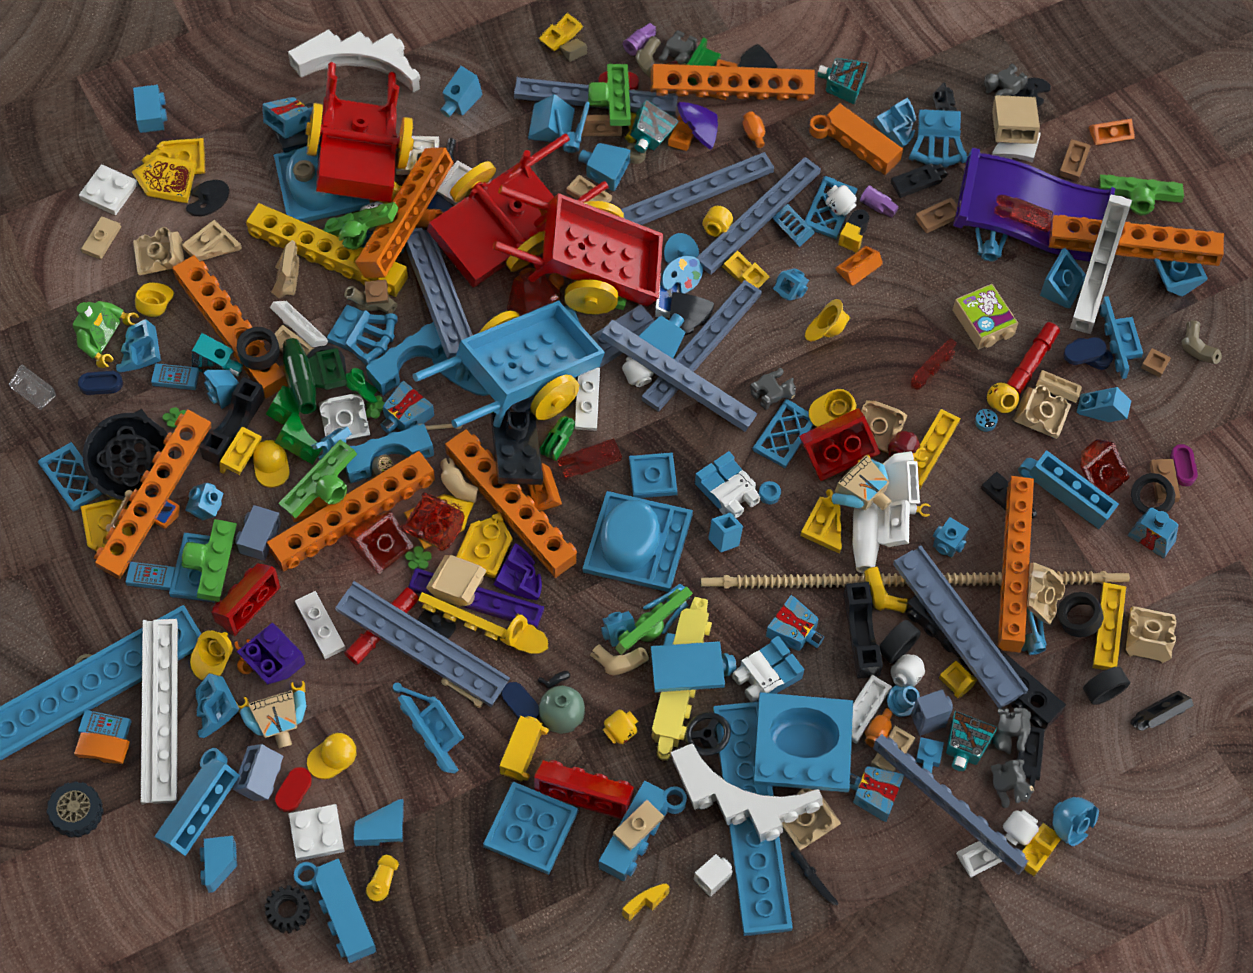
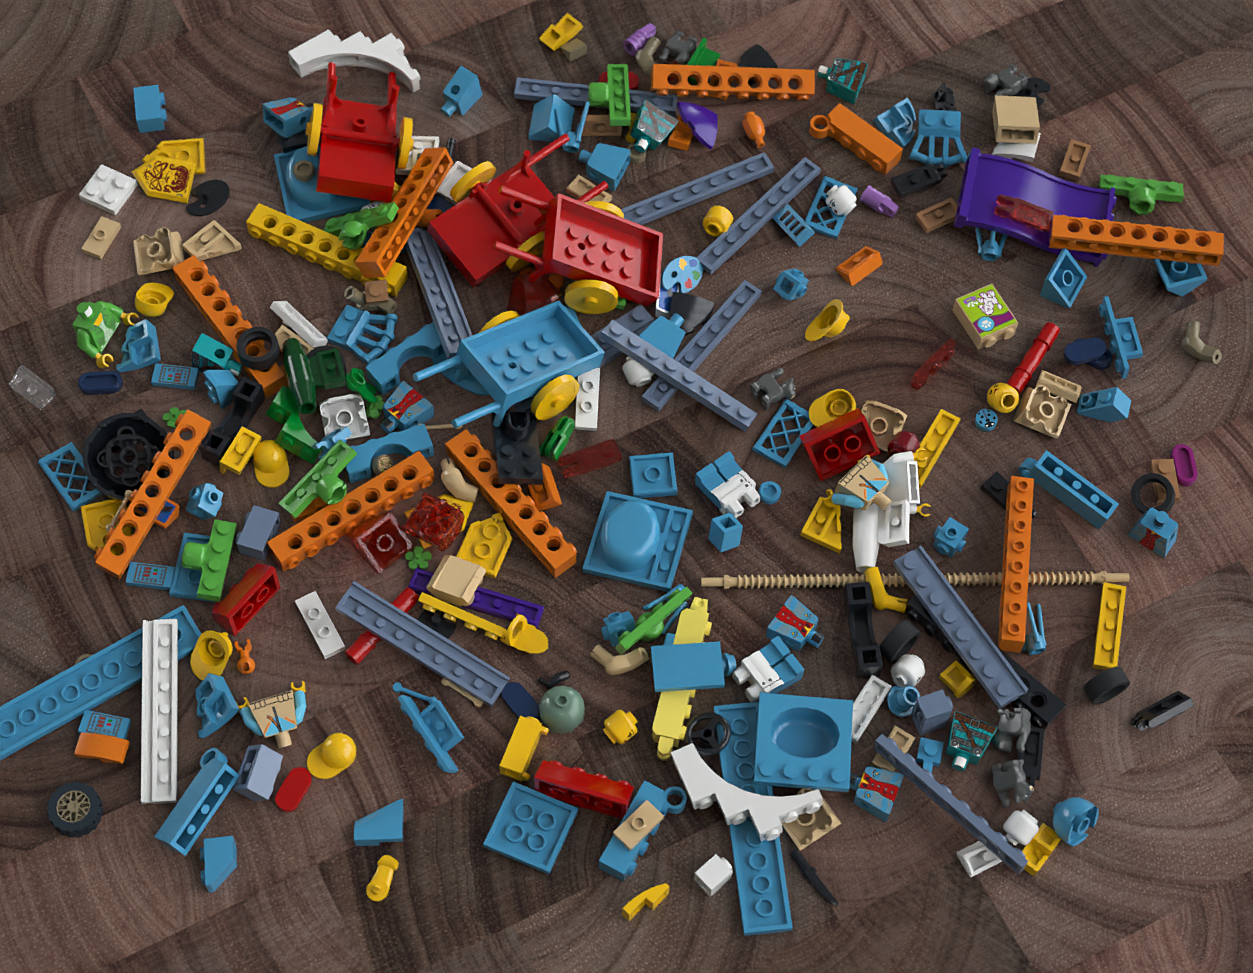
dark purple slope [237,622,305,685] -> none
black tyre [264,885,311,933] -> none
tan slope [271,240,299,298] -> none
white plate [289,804,344,861] -> none
dark azure hinge [294,858,376,963] -> none
dark purple brick [493,543,542,600] -> none
dark azure piece [664,233,699,264] -> none
yellow slope [722,250,770,289] -> none
leg [838,209,870,252] -> none
orange plant [865,708,893,748] -> none
tan slope [1027,562,1065,625] -> none
black tyre [1058,592,1104,638] -> none
white arch [1070,194,1132,334] -> none
clear red slope [1080,439,1130,496] -> none
orange slope [1089,118,1135,145] -> none
tan slope [1126,606,1176,663] -> none
medium nougat plate [1141,348,1171,378] -> none

